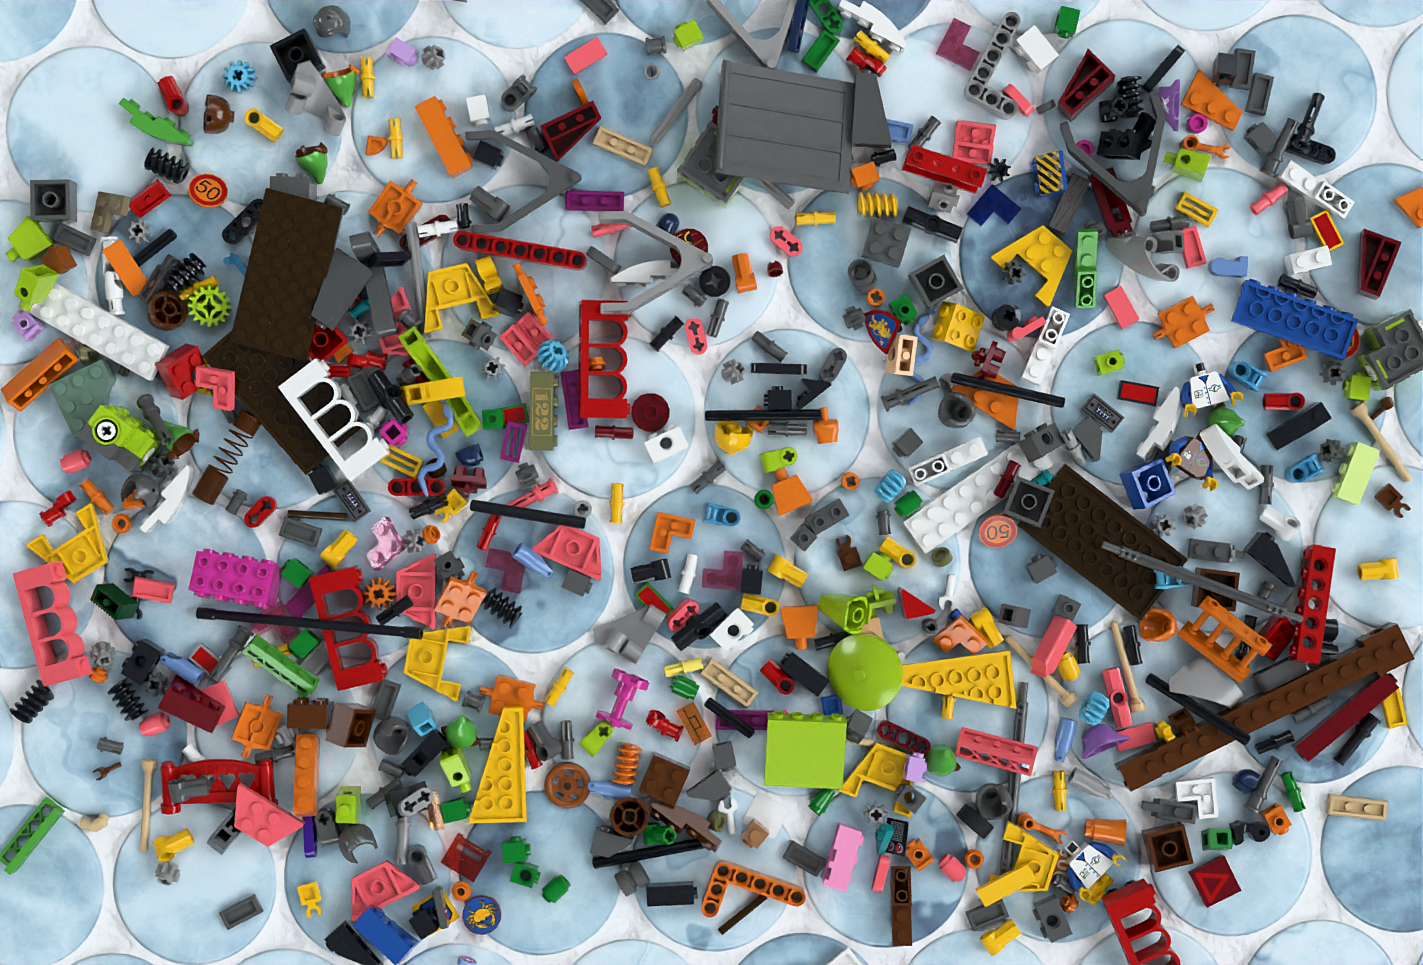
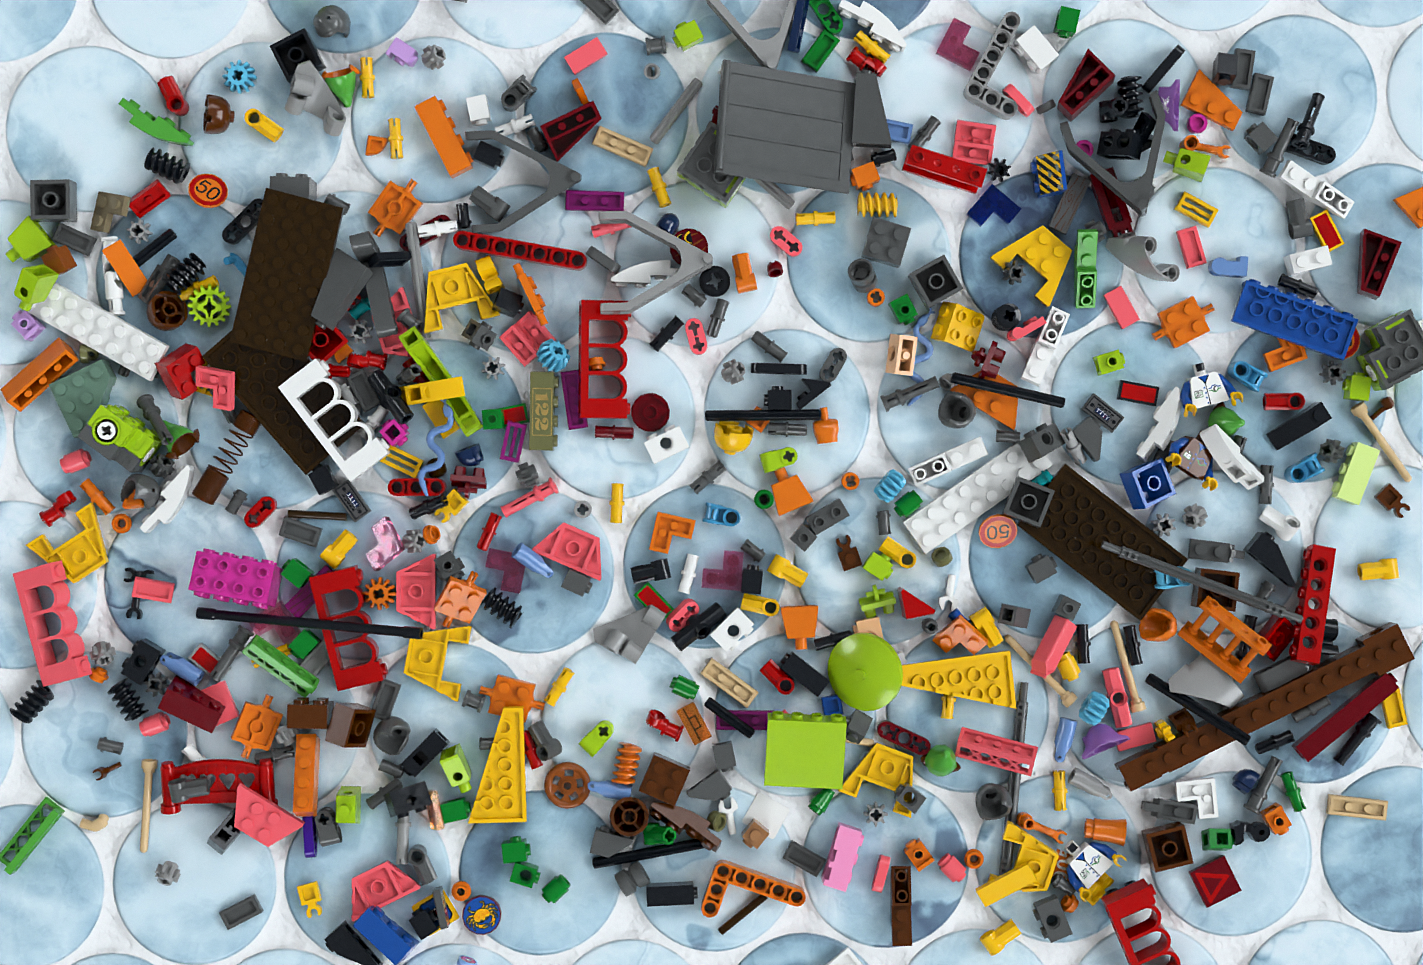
dark green brick [90,583,139,620] -> none
yellow piece [152,828,195,862] -> none
bright green hat [295,142,328,185] -> none
dark grey piece [339,824,378,864] -> none
black axle [376,595,414,625] -> none
light grey beam [398,788,433,817] -> none
medium azure brick [407,701,438,737] -> none
clear red plate [440,832,492,882] -> none
bright green hat [441,715,480,749] -> none
black axle [470,499,586,529] -> none
dark grey axle [559,720,575,760] -> none
dark pink piece [595,668,650,730] -> none
light yellow axle [664,657,703,677] -> none
lime cone [818,593,872,634] -> none
dark grey gear [842,306,866,331] -> none
shield [864,310,902,354] -> none
teal plate [875,823,894,855] -> none
black sticker [885,817,909,857] -> none
dark grey slope [892,428,923,458] -> none
black piece [902,206,963,243] -> none
lavender brick [902,752,927,783] -> none
light grey brick [928,180,960,213] -> none
black tyre [956,804,994,839] -> none
dark grey tile [966,899,1009,931] -> none
dark red axle [993,460,1021,498] -> none
dark grey axle [1149,215,1190,233] -> none
dark grey brick [1153,231,1184,254] -> none
coral pin [1249,182,1288,216] -> none

